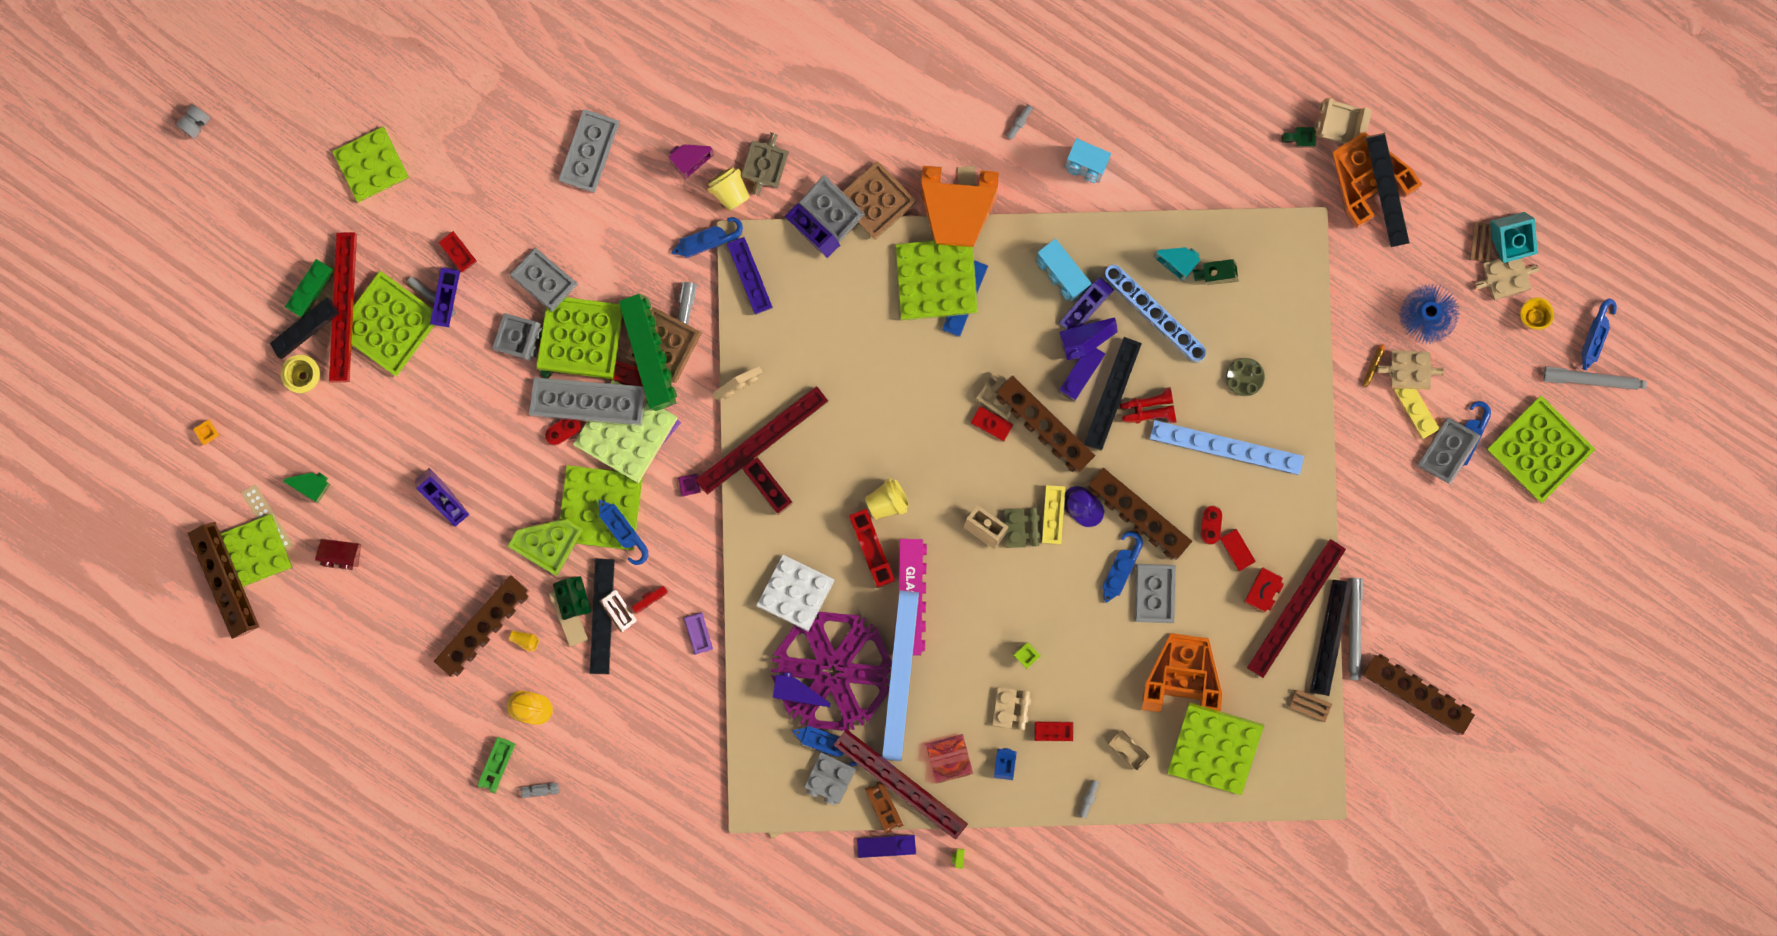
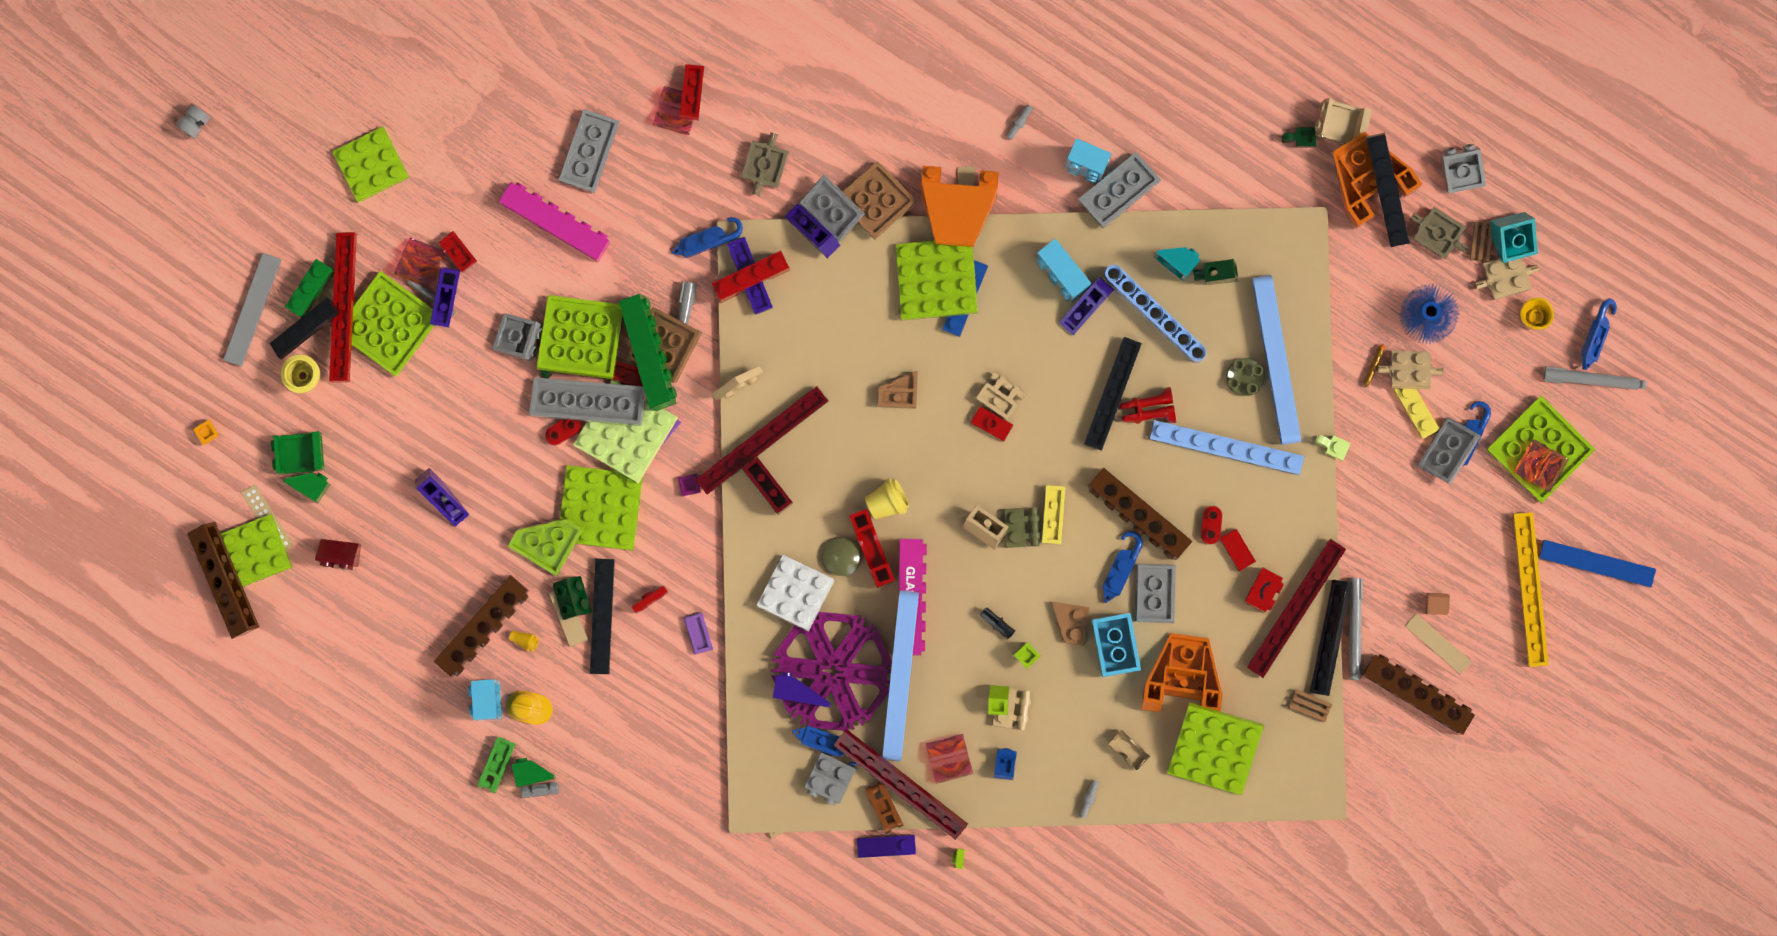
light grey tile [509,248,578,312] -> none
blue plate [599,500,649,565] -> none
tile [599,589,637,632] -> none
magenta slope [669,144,714,180] -> none
light yellow piece [707,167,750,211] -> none
reddish brown brick [995,375,1096,472] -> none
red plate [1034,722,1073,741] -> none
dark purple slope [1059,348,1105,402] -> none
dark purple slope [1060,317,1118,360] -> none
dark purple piece [1064,486,1104,527] -> none
none -> light grey tile [224,253,282,367]
none -> green panel [271,431,325,475]
none -> clear pink slope [394,238,445,288]
none -> medium azure brick [468,679,502,721]
none -> dark pink brick [499,182,610,262]
none -> green slope [512,757,556,787]
none -> clear pink slope [653,86,694,135]
none -> red plate [680,64,704,121]
none -> red arch [712,251,790,303]
none -> olive dish [823,538,861,576]
none -> medium nougat wing [878,371,918,409]
none -> black axle [980,607,1016,640]
none -> lime panel [988,685,1009,715]
none -> medium nougat wing [1052,602,1090,646]
none -> light grey plate [1078,152,1161,229]
none -> medium azure brick [1091,613,1141,678]
none -> light blue beam [1252,275,1301,445]
none -> yellowish green plate [1314,435,1351,461]
none -> tan sticker [1405,613,1472,675]
none -> dark tan plate [1410,207,1469,260]
none -> nougat piece [1425,593,1450,615]
none -> light grey plate [1440,144,1486,194]
none -> yellow plate [1513,512,1549,667]
none -> slope [1514,439,1569,493]
none -> blue tile [1539,540,1656,588]

